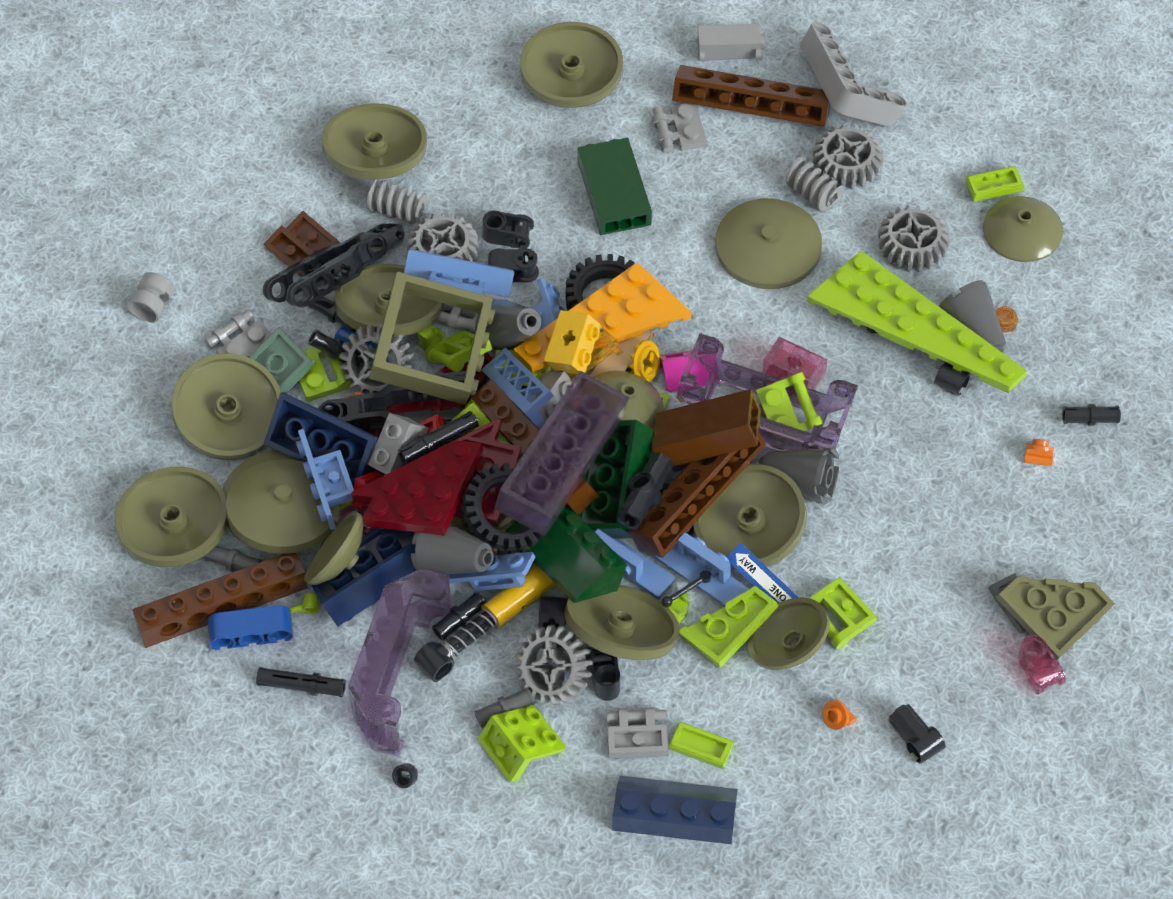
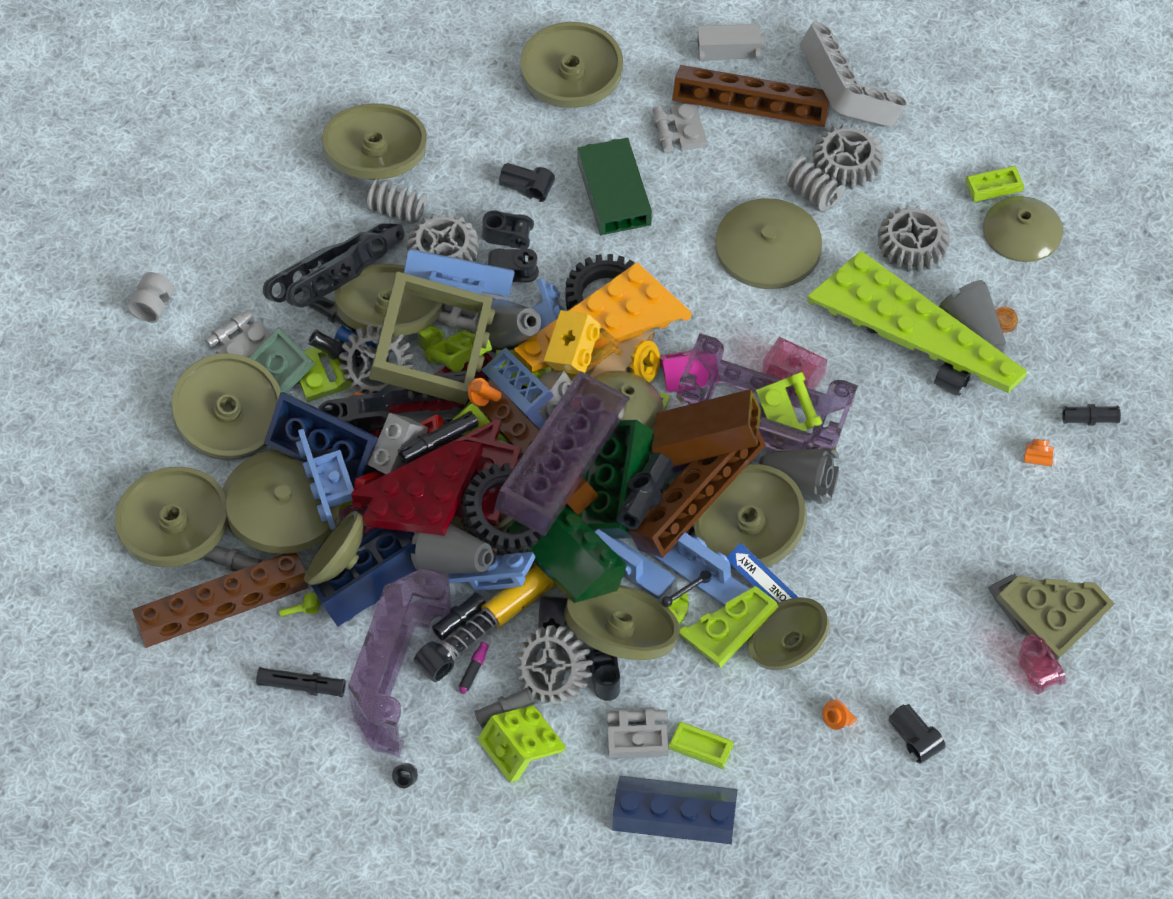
blue beam [207,605,293,650] -> none
reddish brown slope [263,211,340,277] -> none
lime plate [810,577,877,650] -> none
none -> piece [459,642,489,694]
none -> orange plate [468,378,502,406]
none -> black piece [499,163,555,202]

